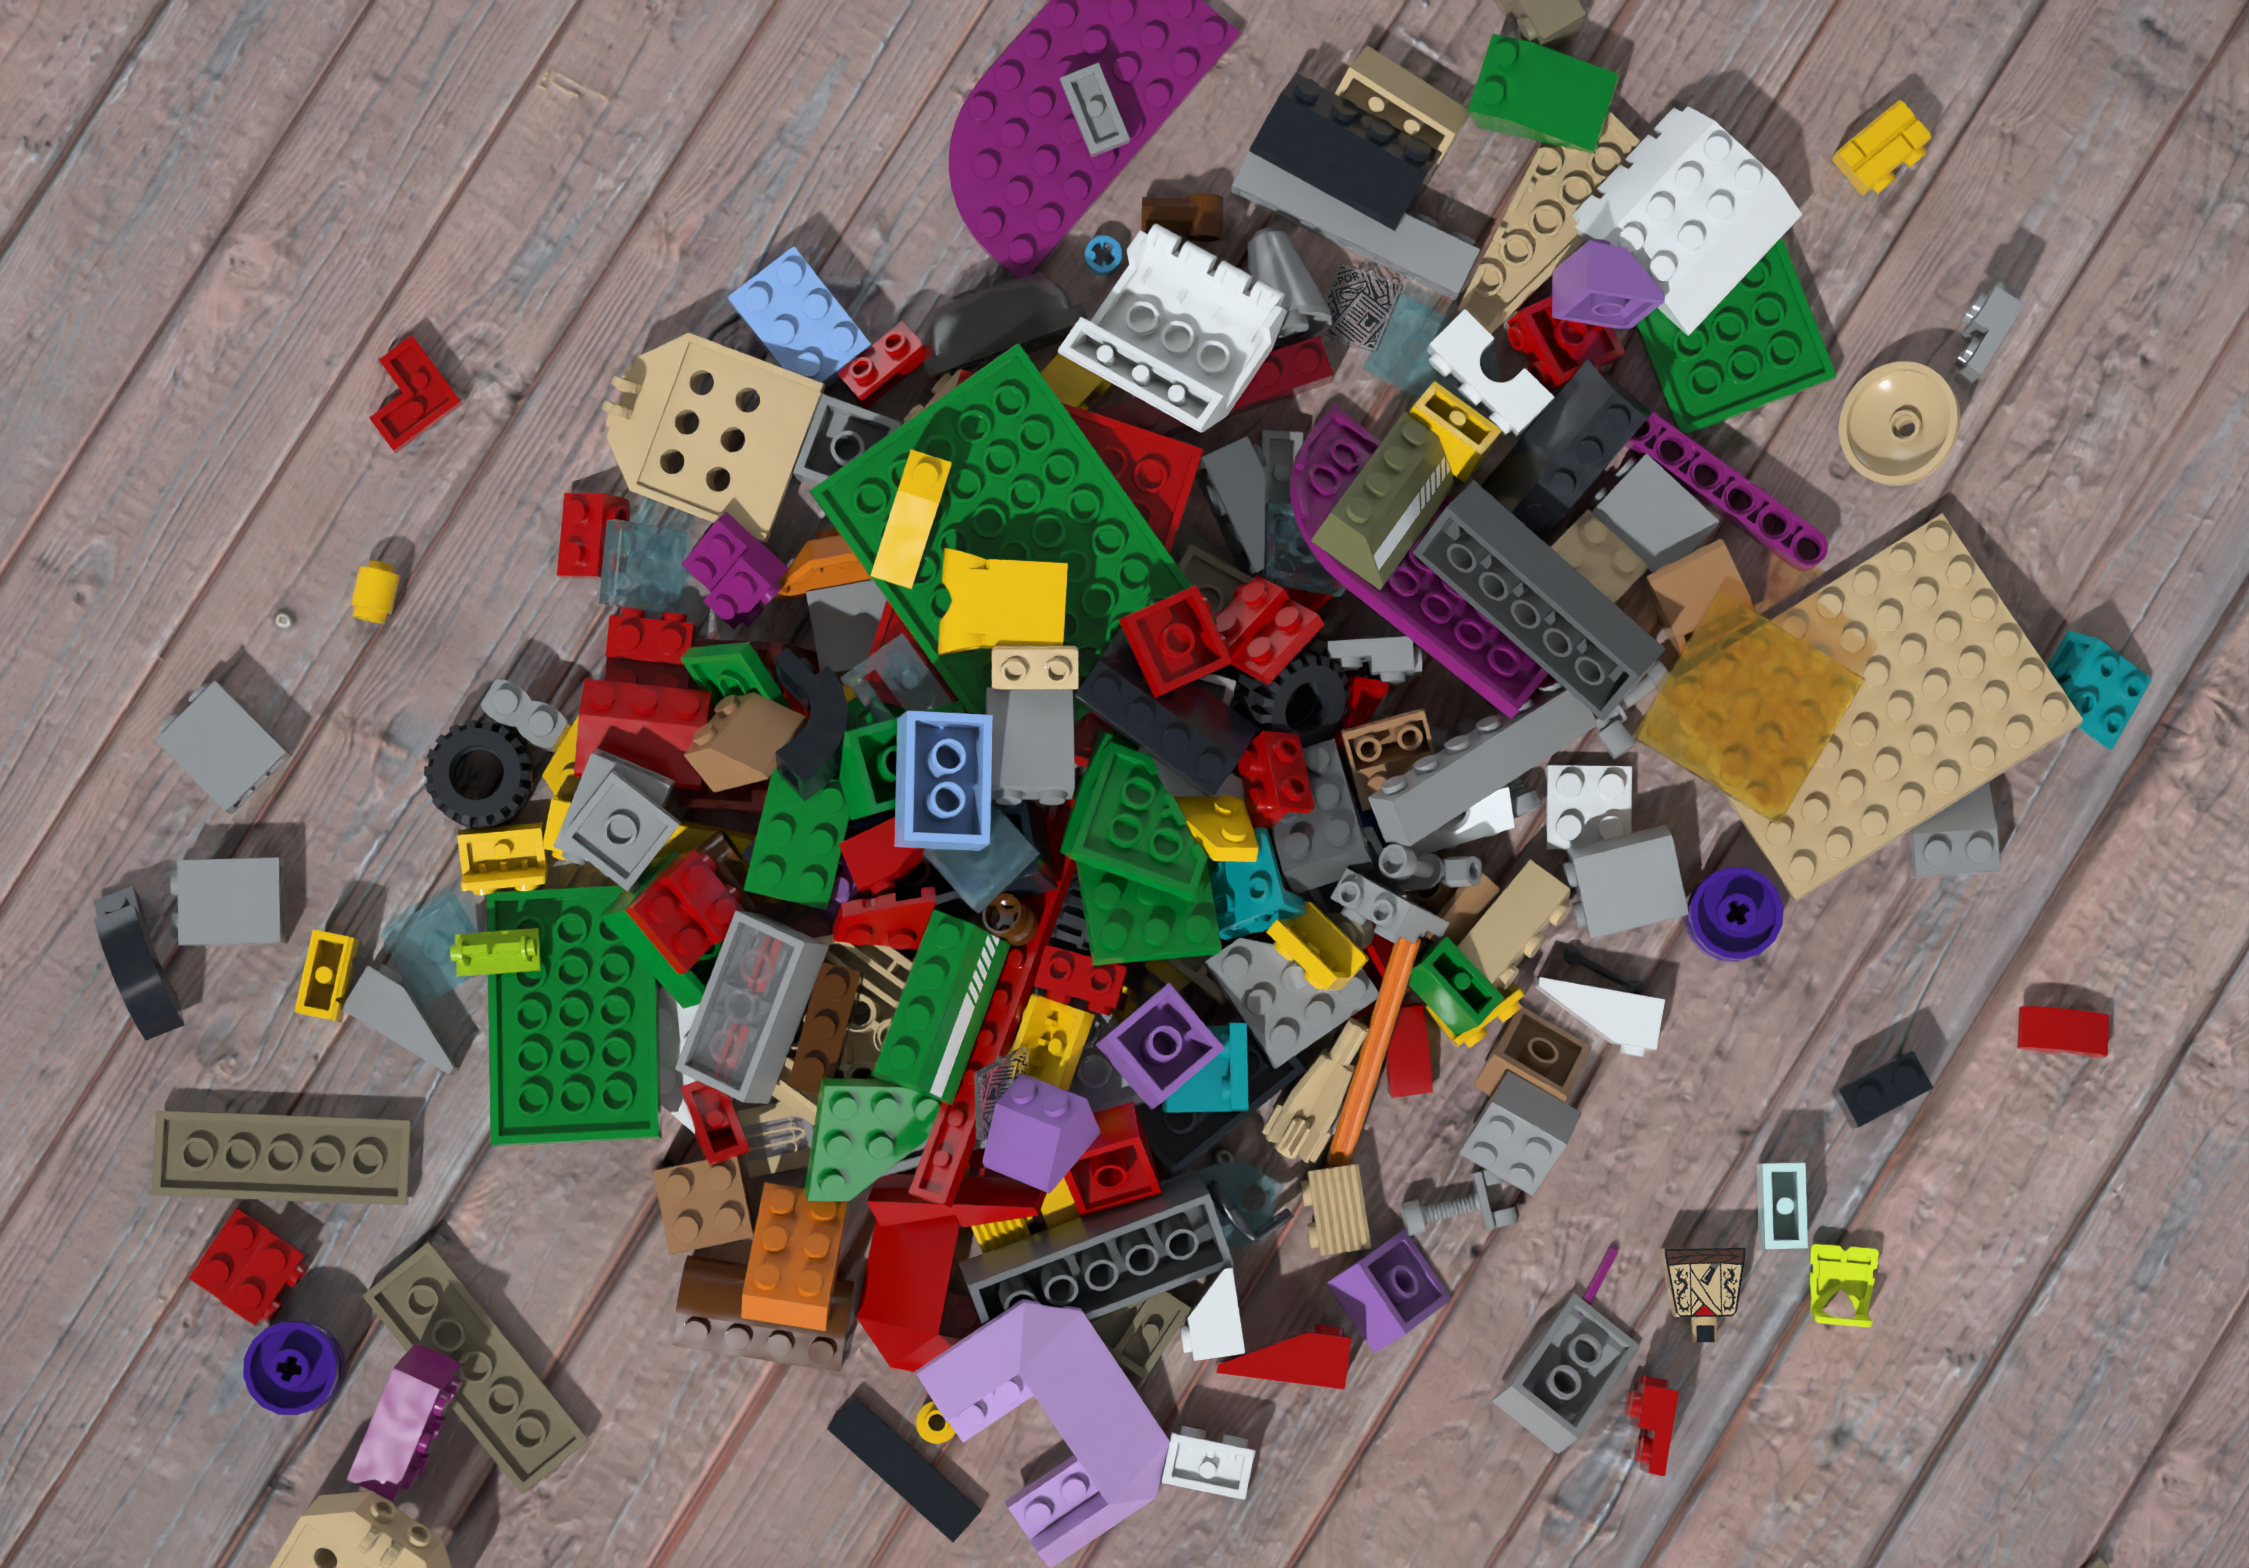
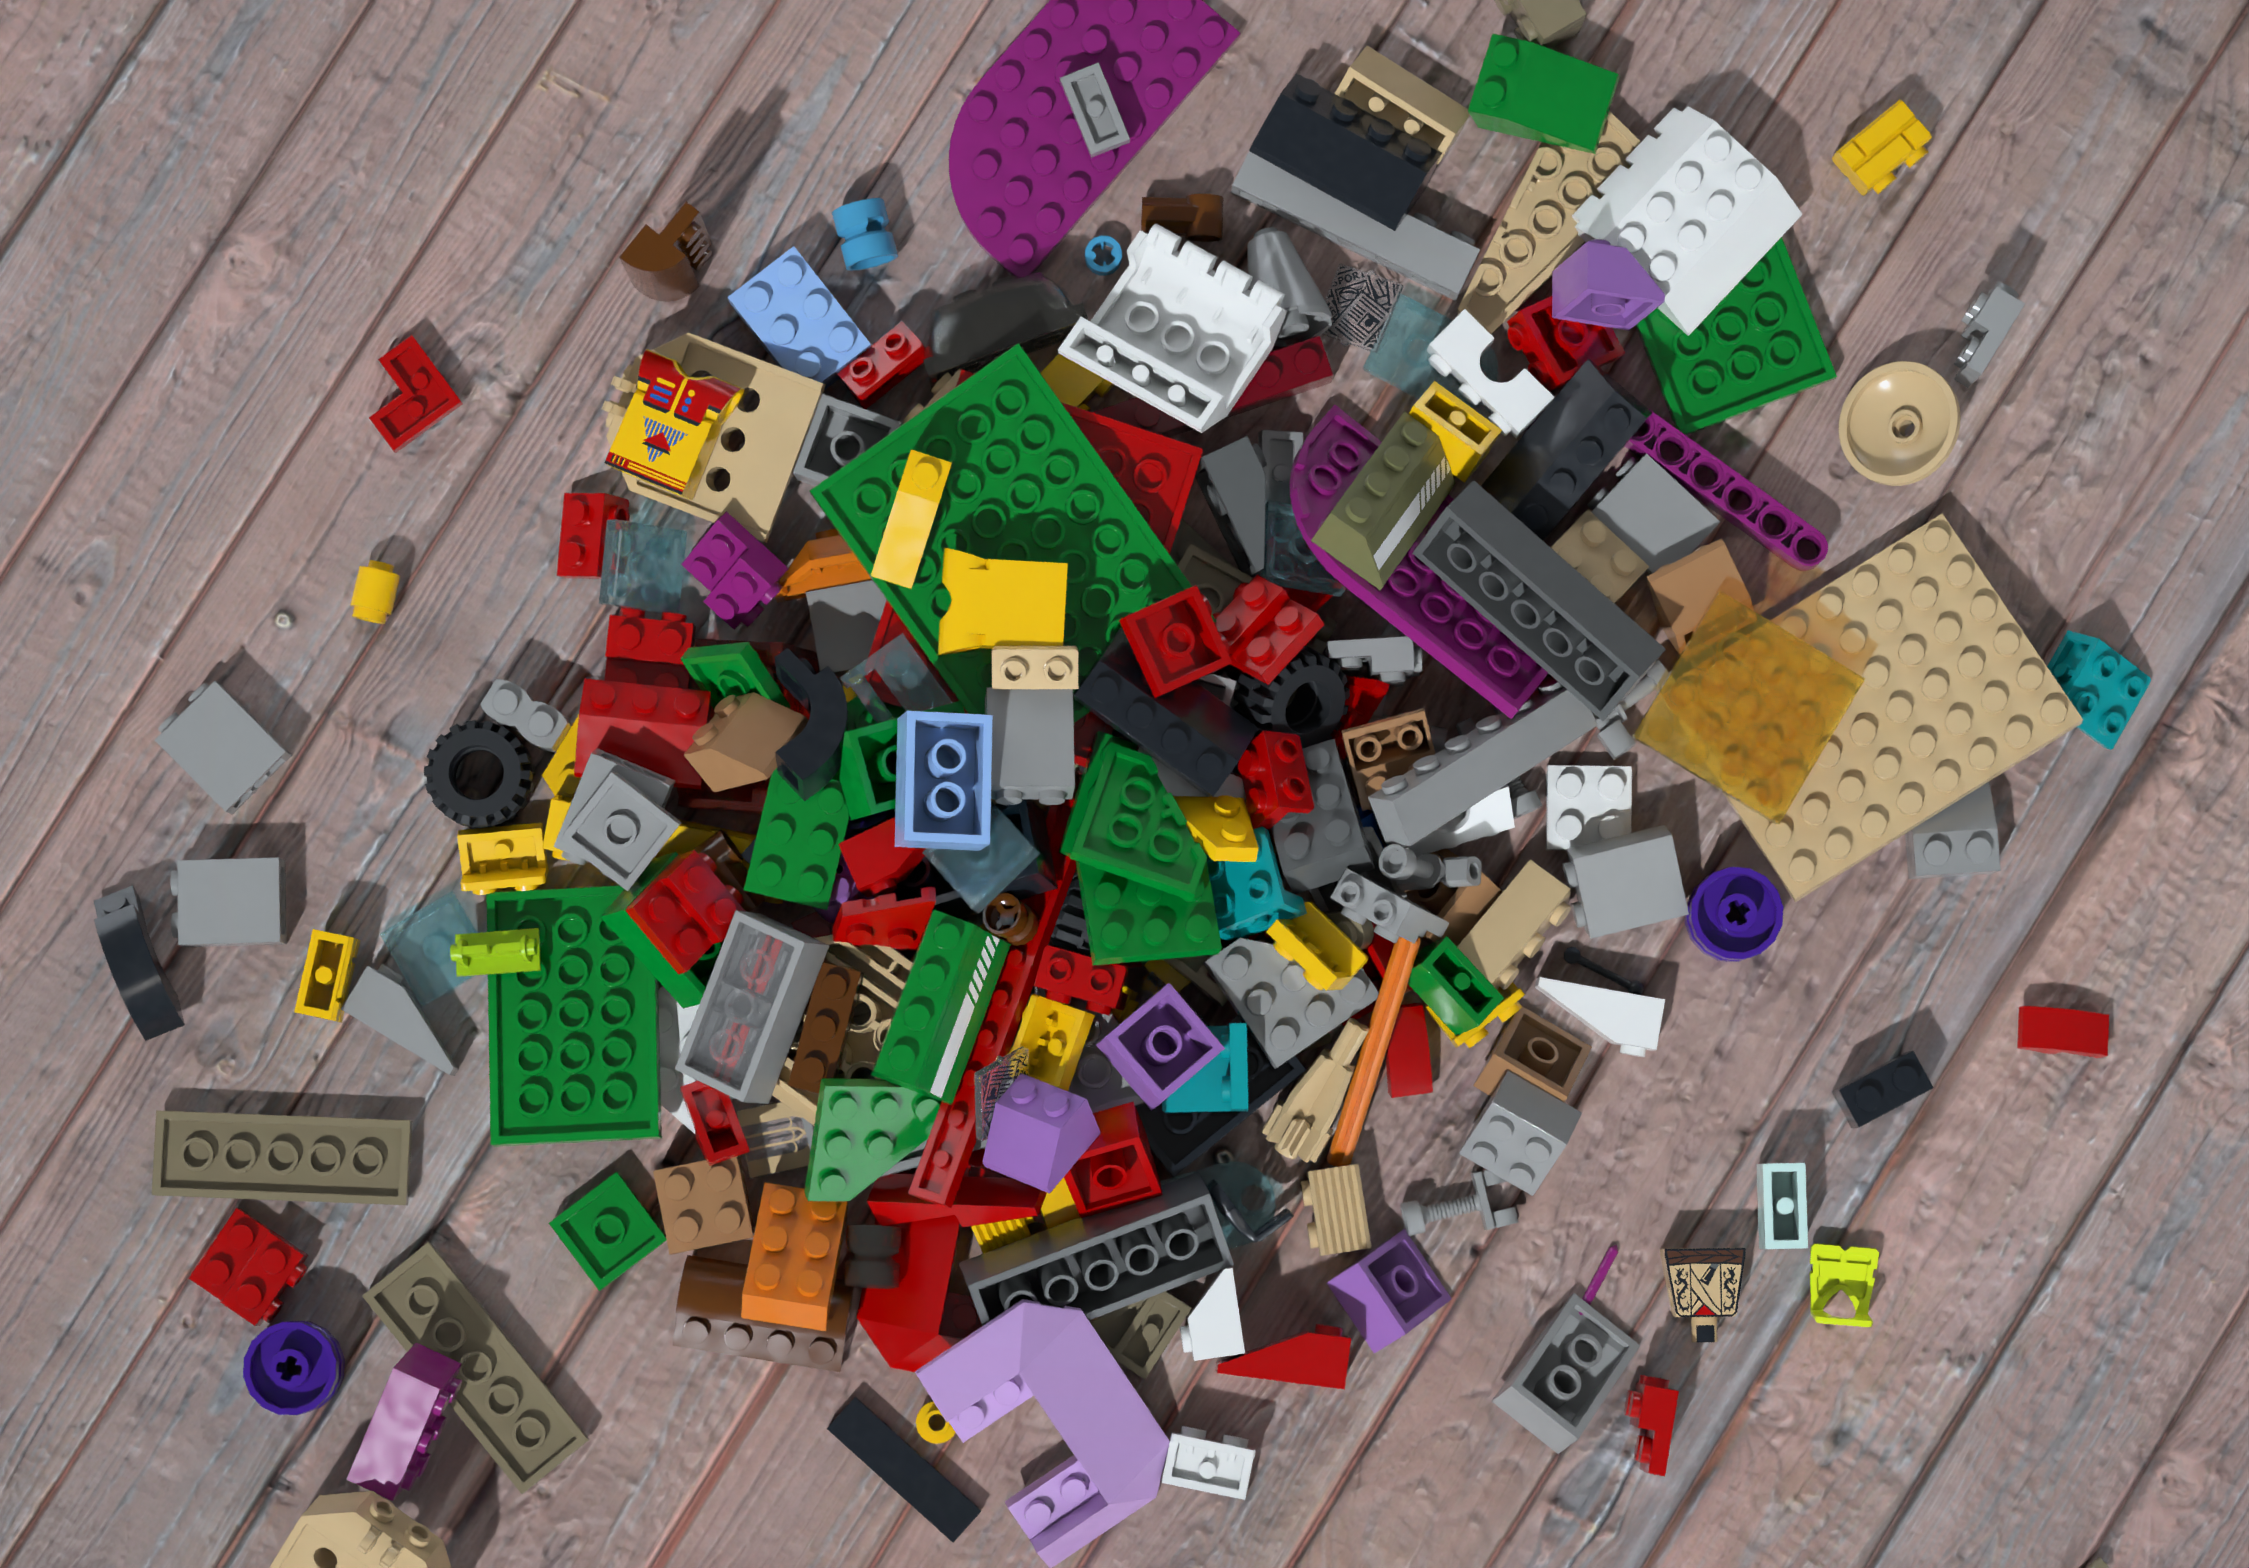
none -> green plate [549,1172,667,1291]
none -> piece [604,349,744,501]
none -> reddish brown brick [619,201,712,302]
none -> dark azure wheel [832,198,898,271]
none -> clear smoke wheel [844,1225,902,1289]

